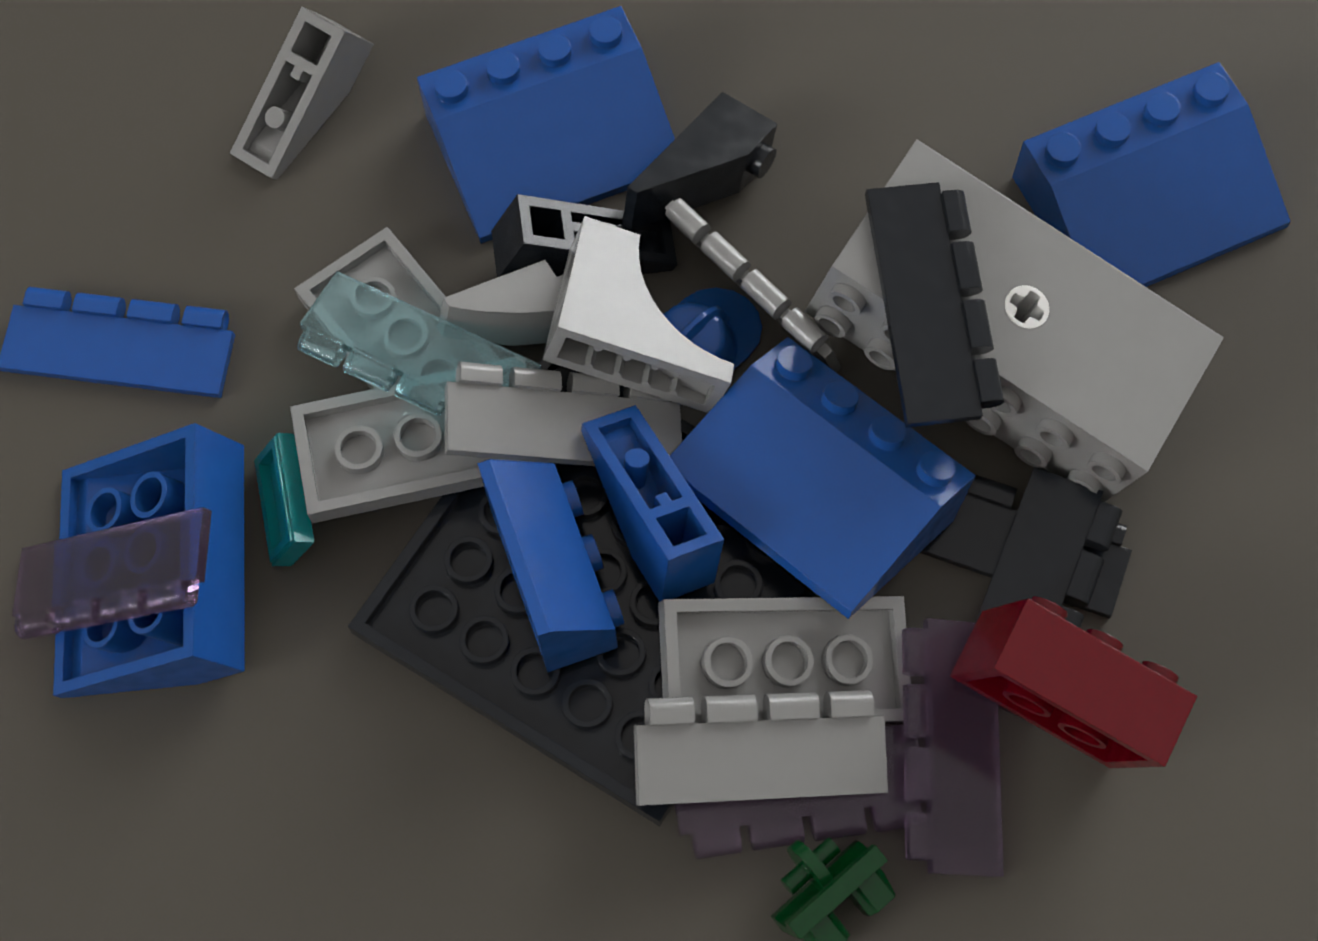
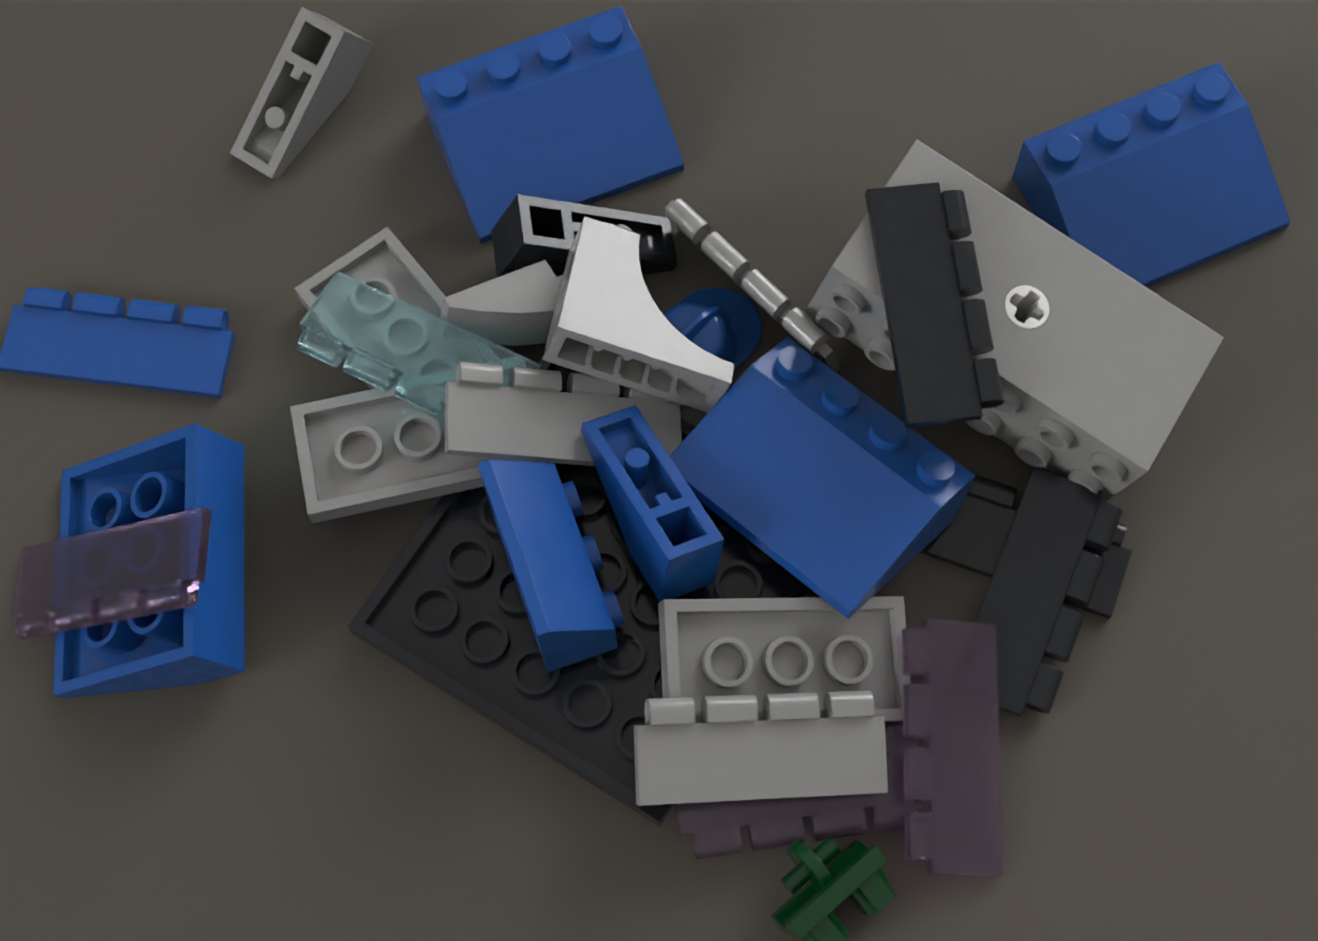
teal tile [254,433,315,566] -> none
black slope [622,92,777,230] -> none
dark red brick [950,596,1198,768] -> none

